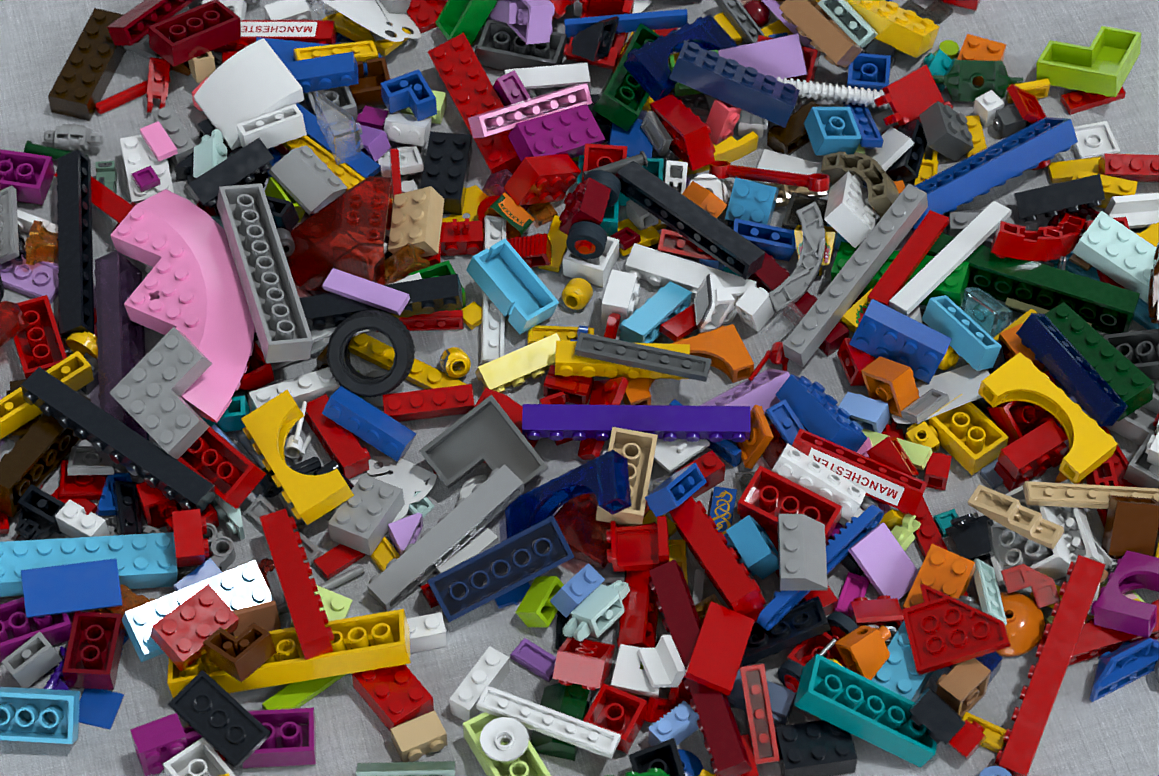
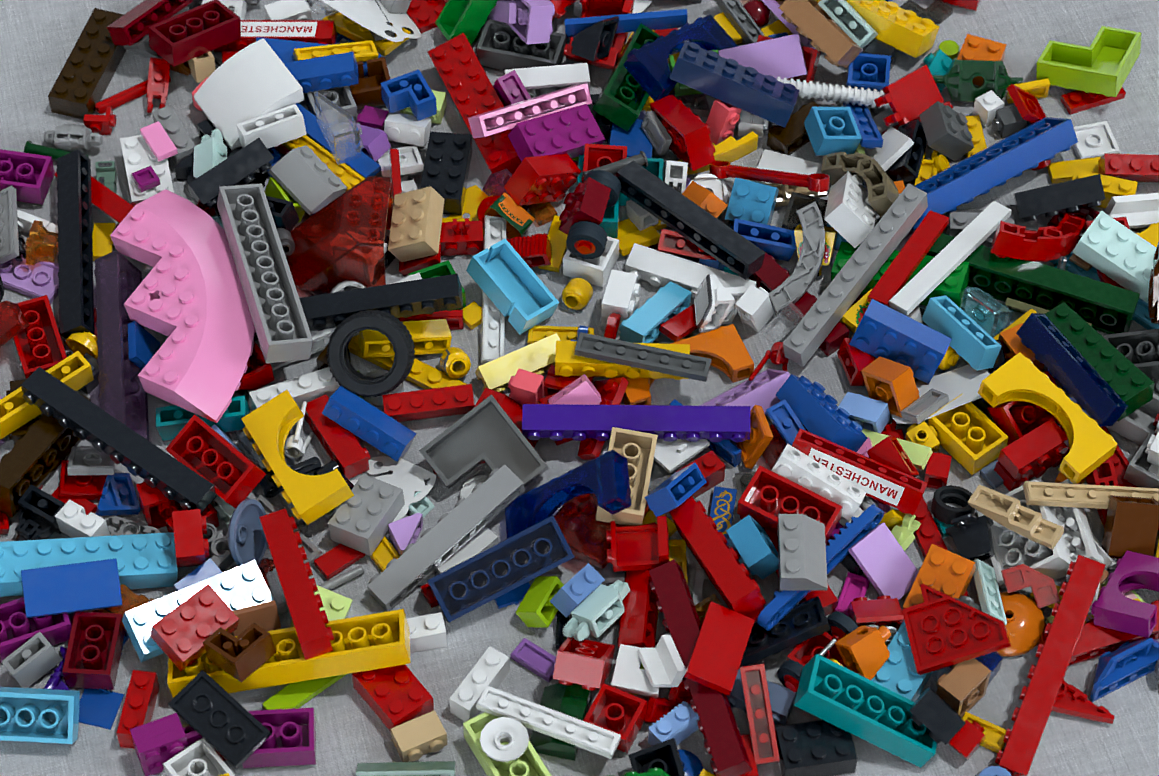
light grey piece [109,327,212,460] -> none
black tile [113,480,143,535] -> none
lavender tile [322,268,410,316] -> none
clear orange hinge [380,243,431,284] -> none
dark red tile [610,227,641,251] -> none
none -> red bracket [83,107,117,135]
none -> yellow tile [92,223,116,261]
none -> red brick [116,670,160,749]
none -> blue tile [128,321,160,370]
none -> sand blue dish [227,499,267,566]
none -> yellow brick [358,319,452,358]
none -> coral brick [508,368,544,407]
none -> bright pink brick [548,374,602,405]
none -> black tyre [931,485,975,525]
none -> yellow piece [935,155,950,173]
none -> red wing [1037,662,1114,724]

